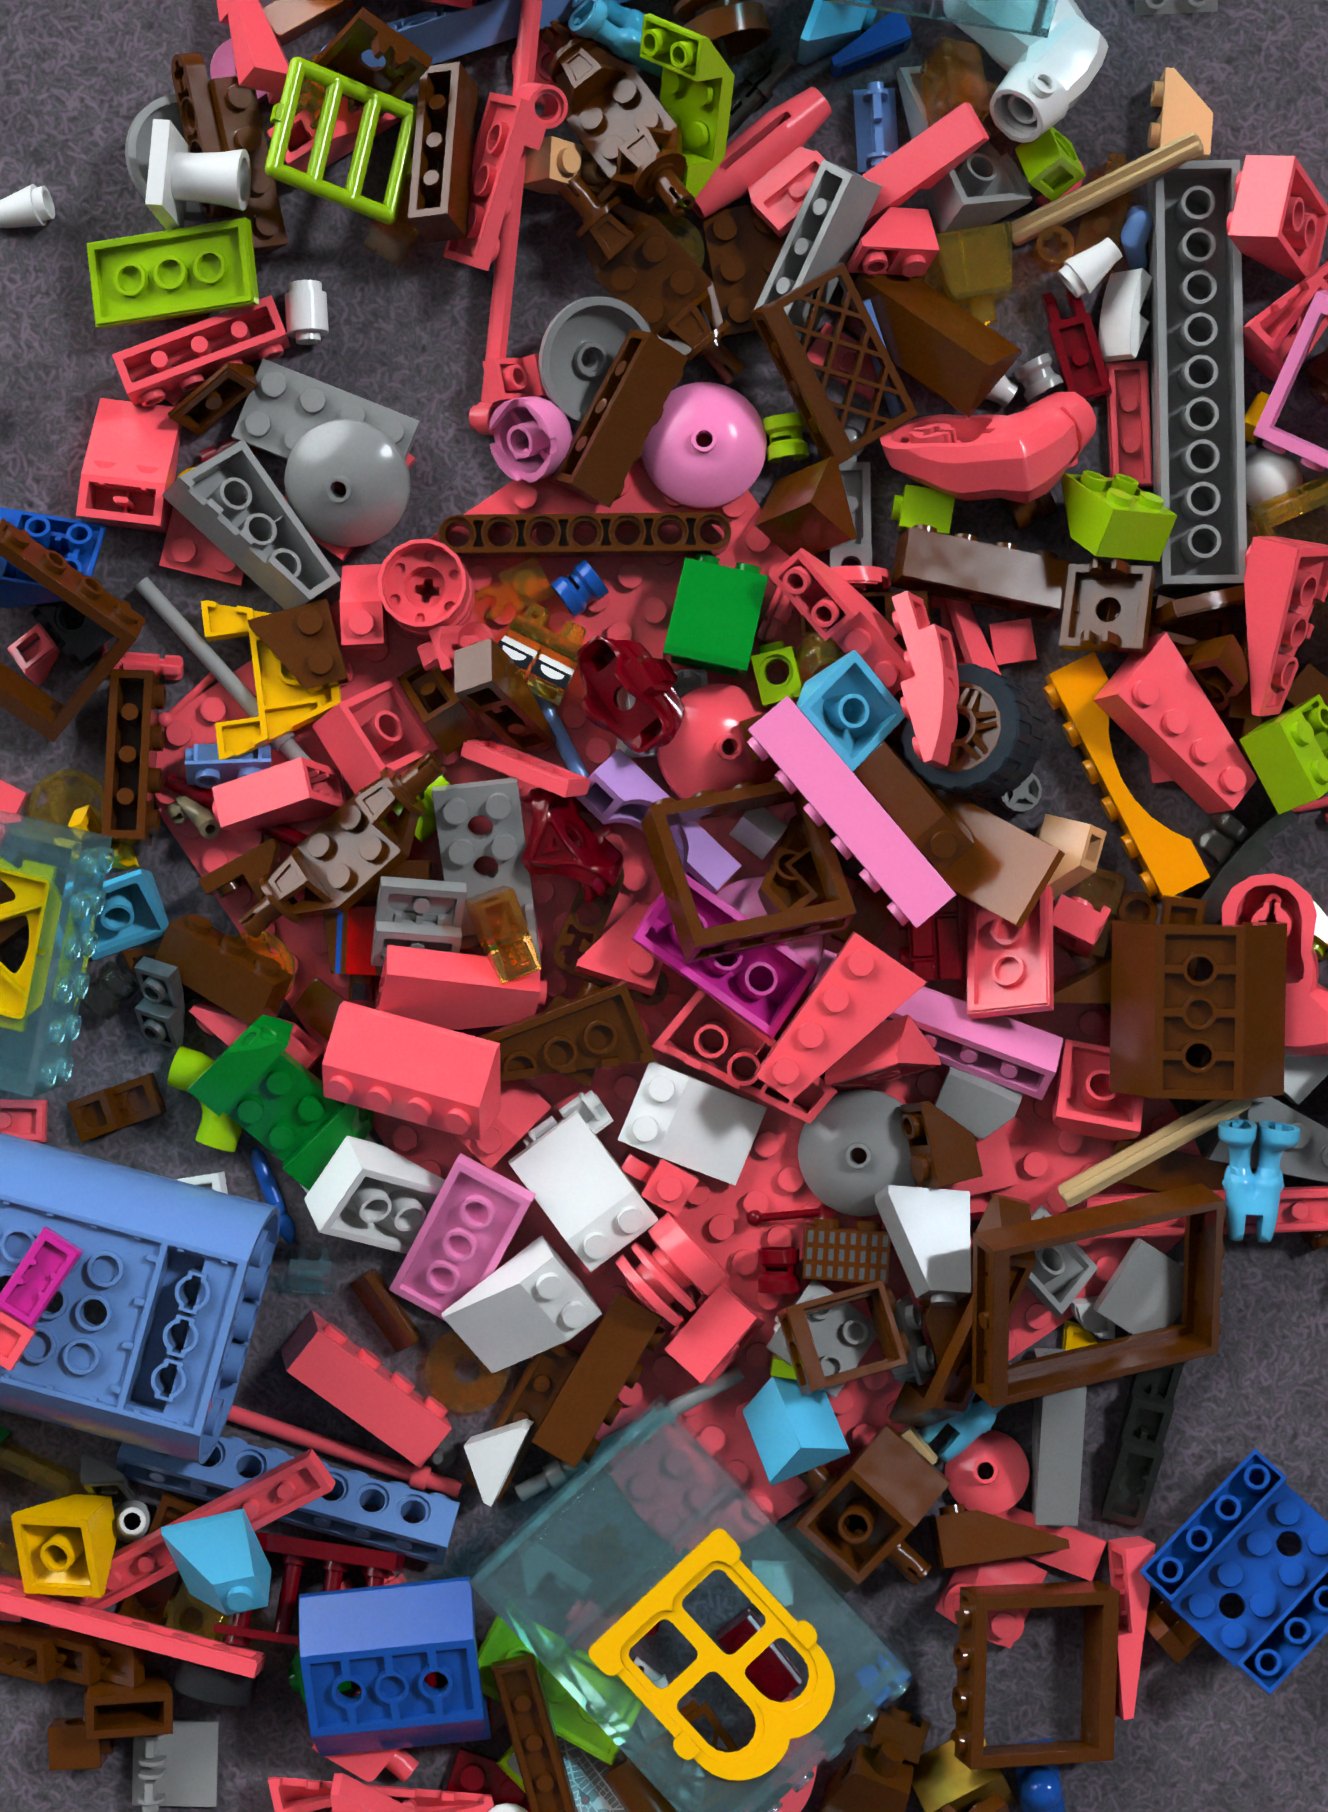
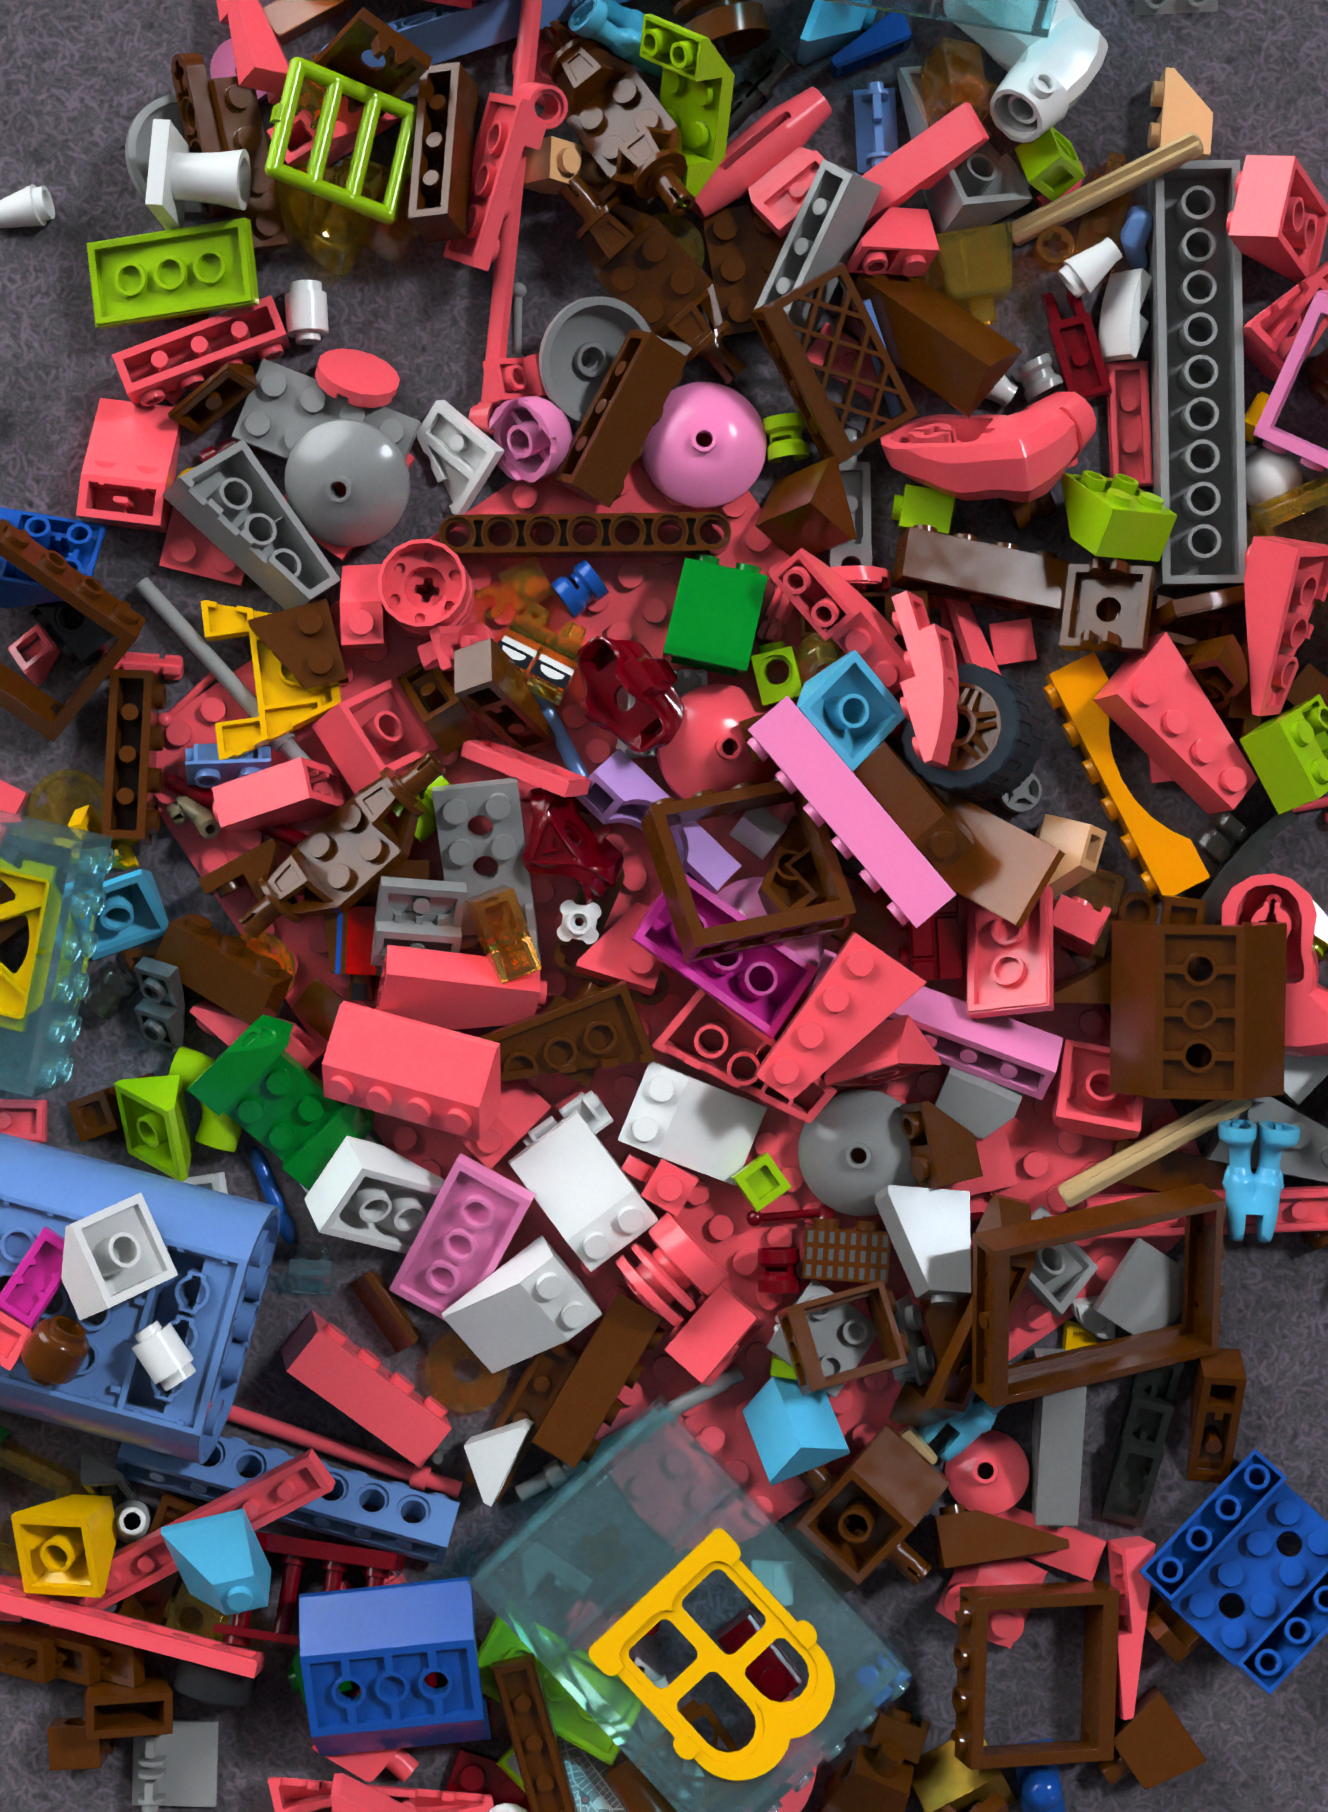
none -> reddish brown head [21,1316,90,1386]
none -> white slope [61,1193,178,1320]
none -> lime slope [114,1074,193,1182]
none -> white brick [132,1320,196,1392]
none -> clear yellow brick [276,158,391,278]
none -> coral tile [314,348,400,408]
none -> white wing [416,400,505,515]
none -> light grey hinge [509,282,527,358]
none -> white plate [557,900,602,944]
none -> lime plate [731,1152,792,1212]
none -> reddish brown torso [1097,1685,1207,1789]
none -> reddish brown slope [1186,1348,1247,1482]

